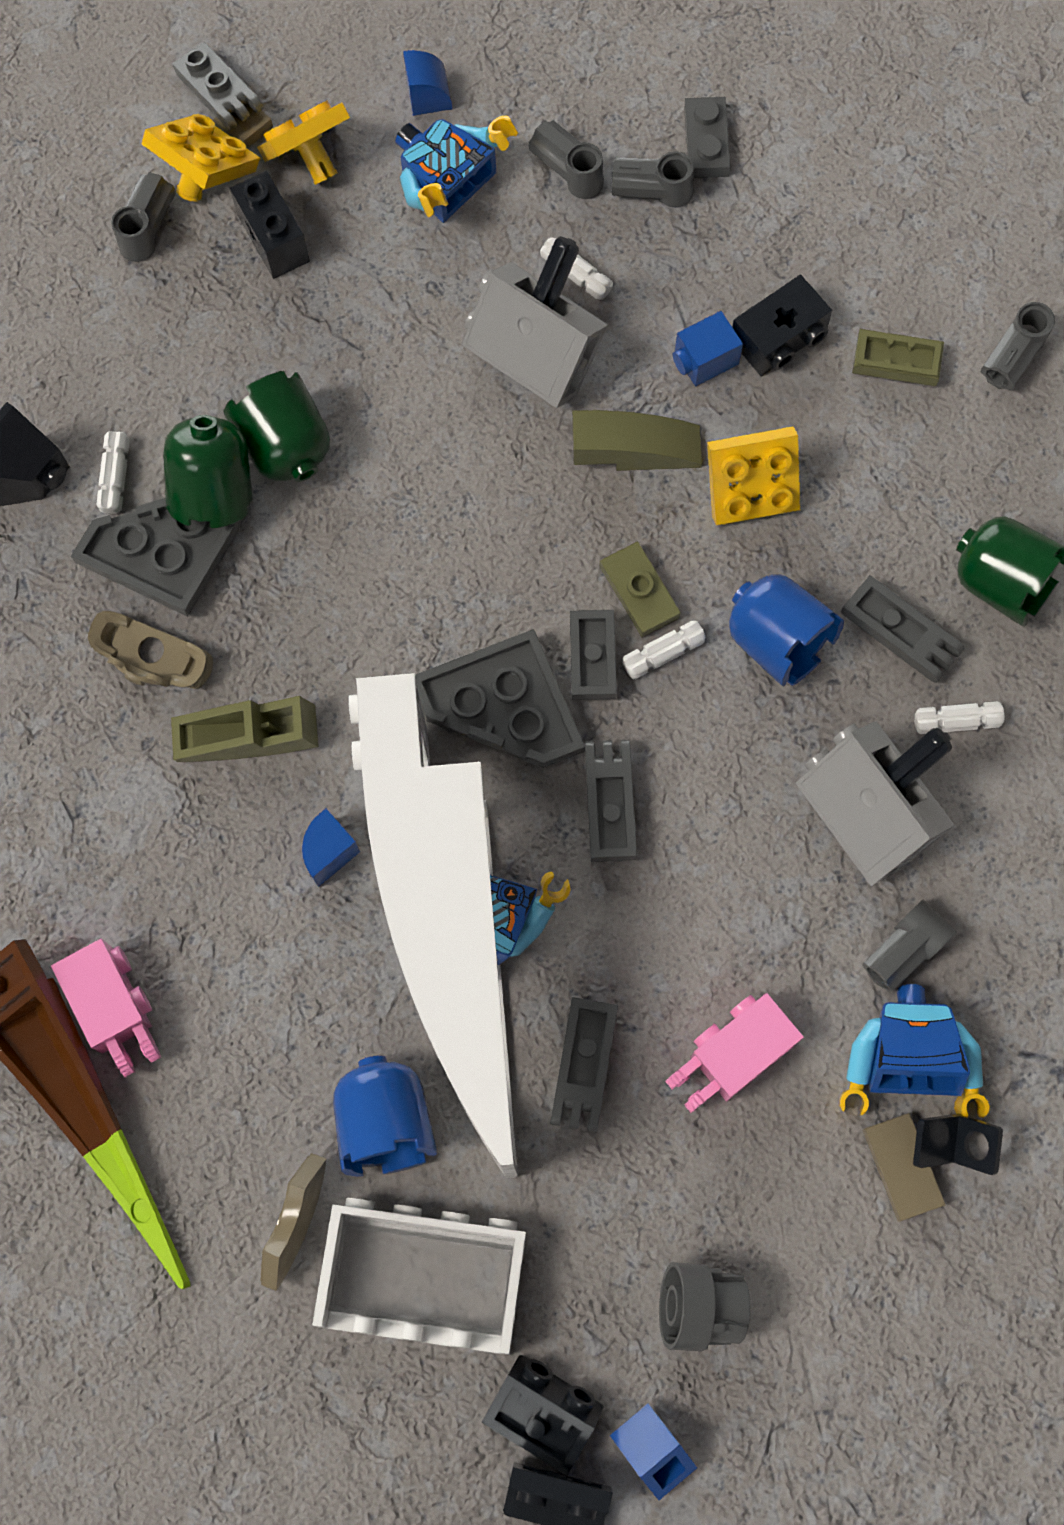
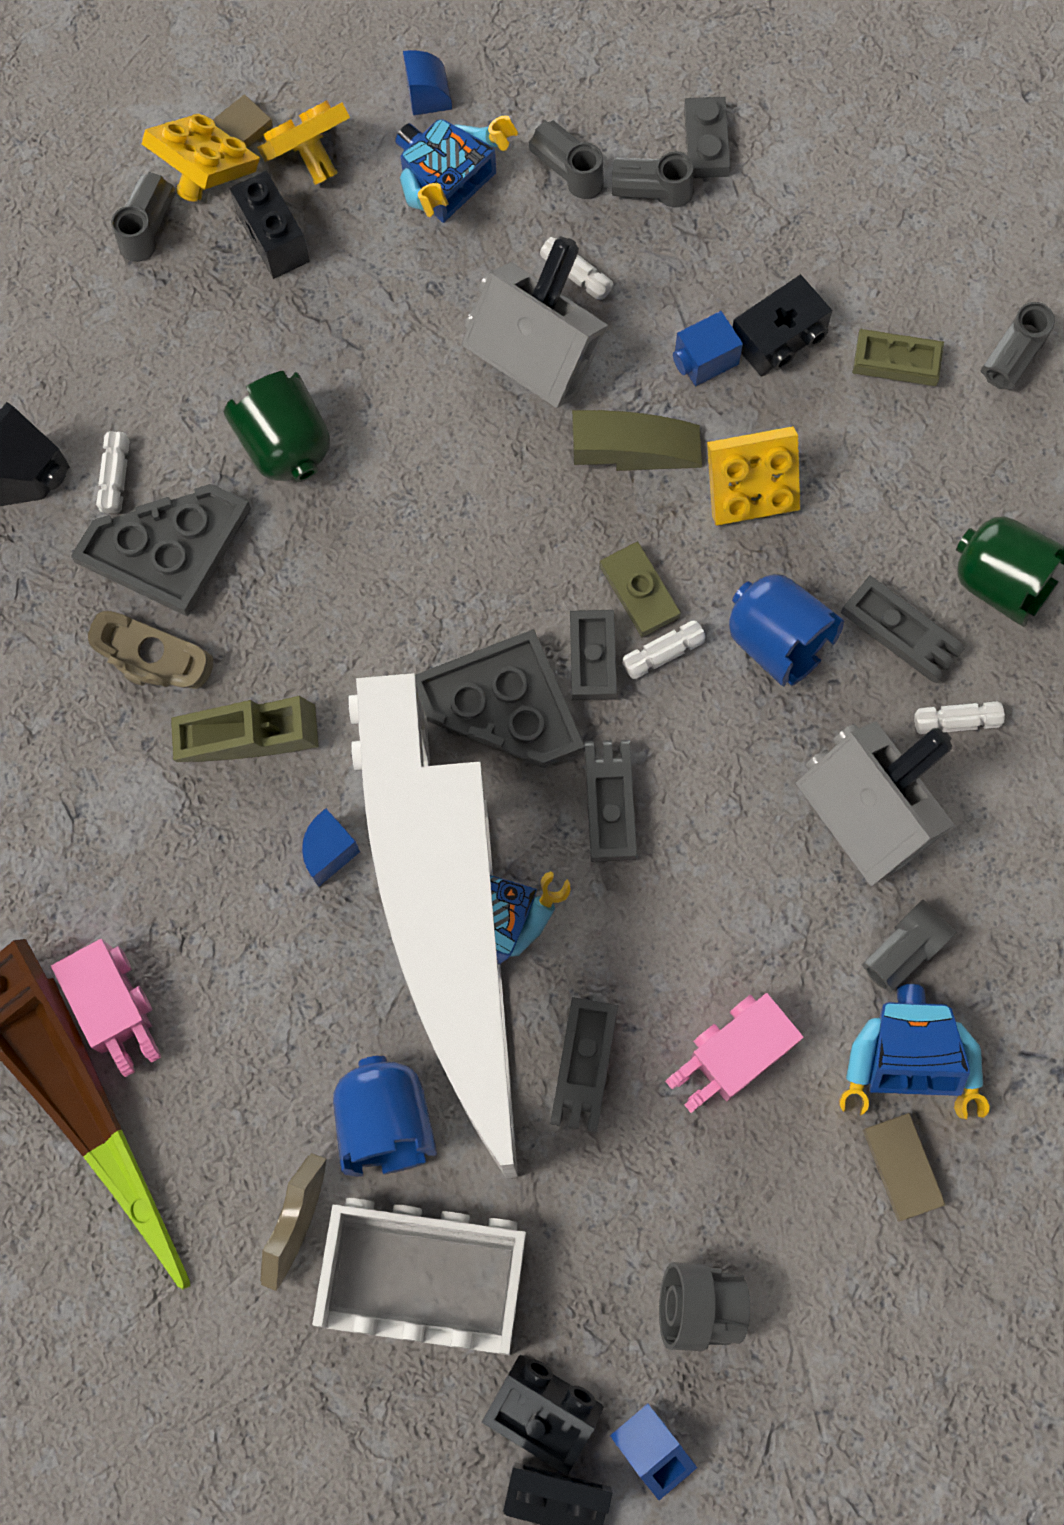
dark green cylinder [163,415,253,528] -> none
dark grey hinge [172,42,264,131] -> none
black bracket [913,1114,1003,1175] -> none

